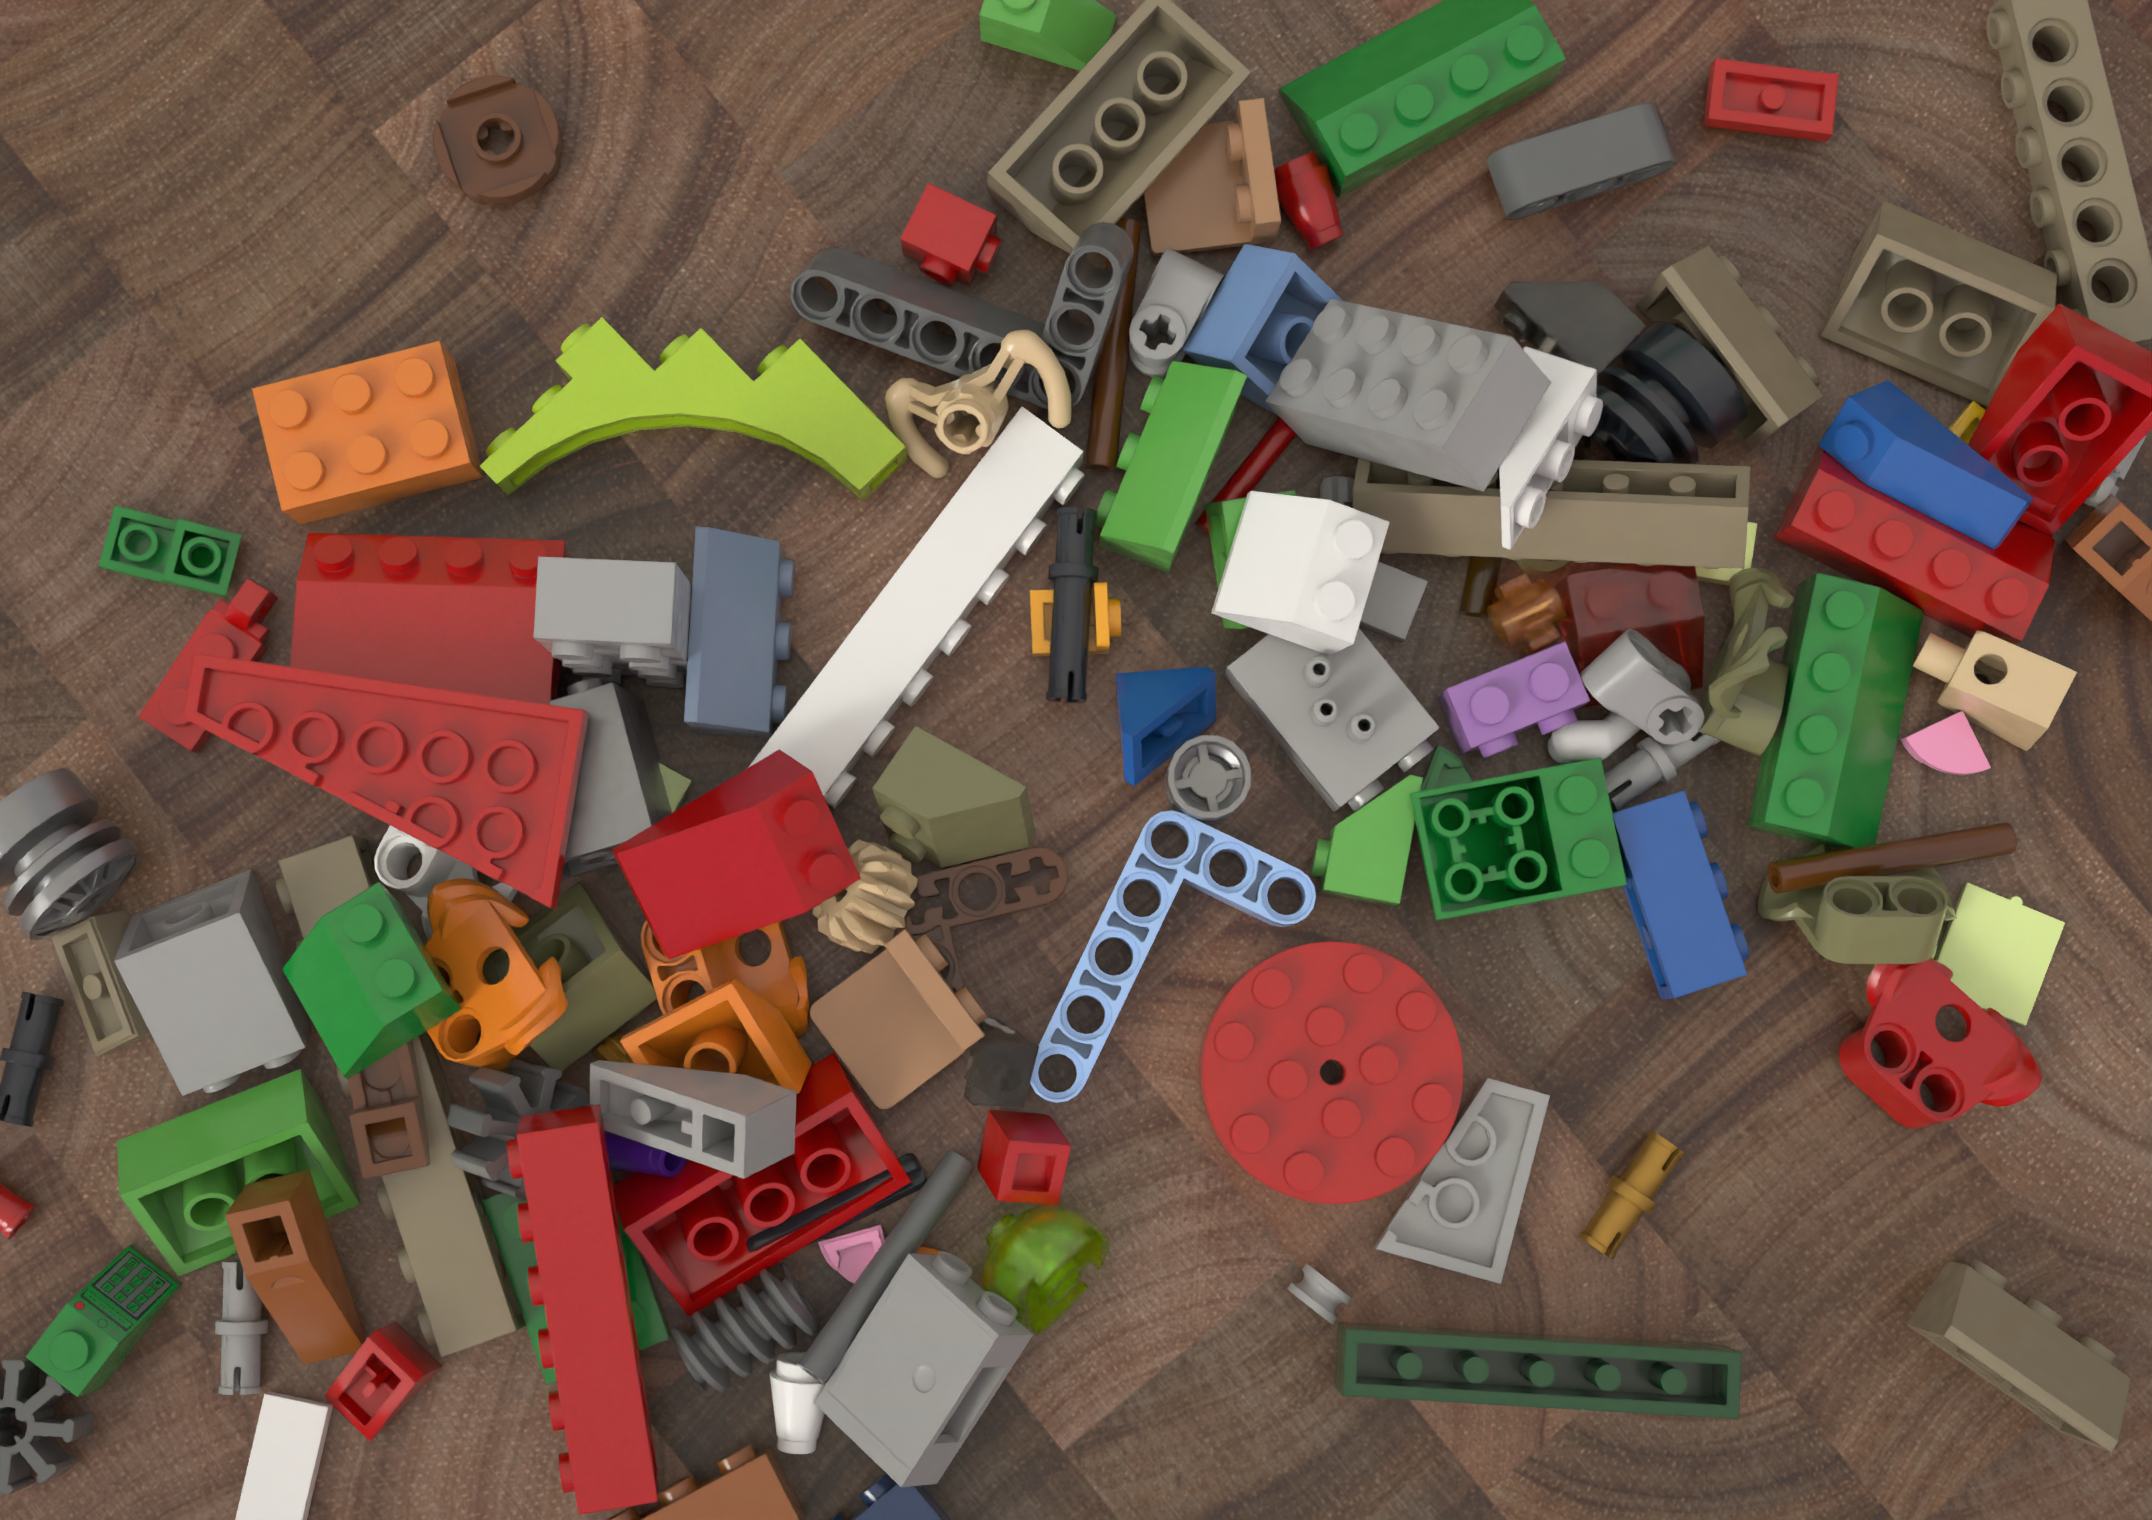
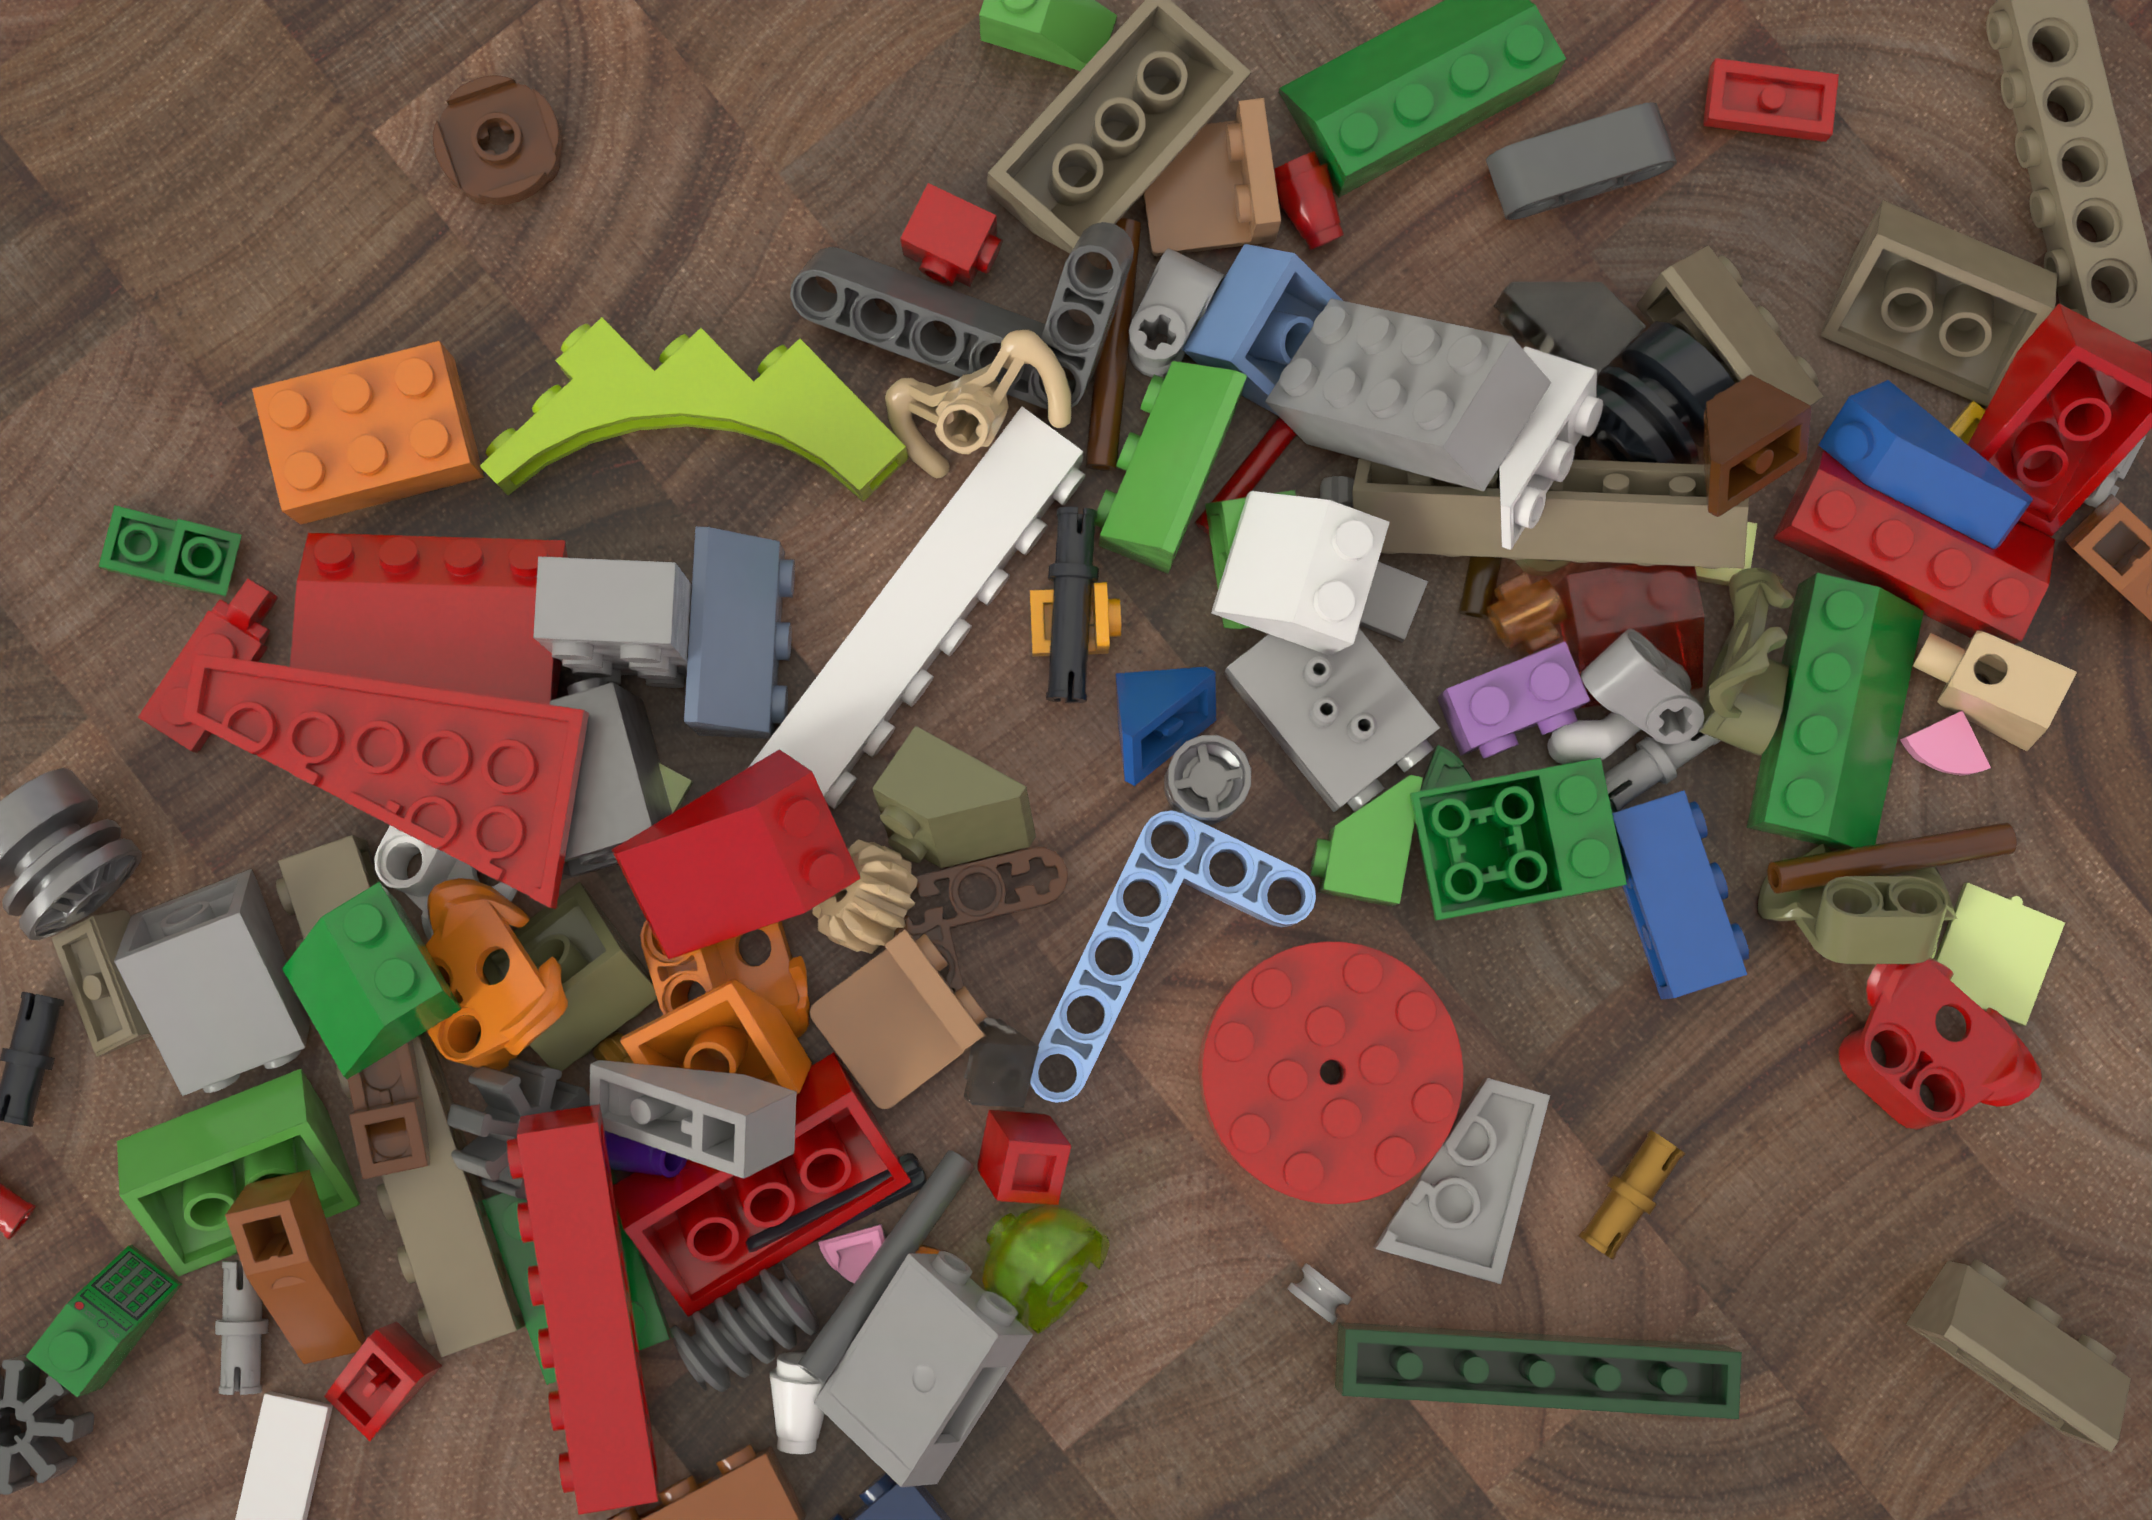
none -> reddish brown slope [1703,374,1812,517]

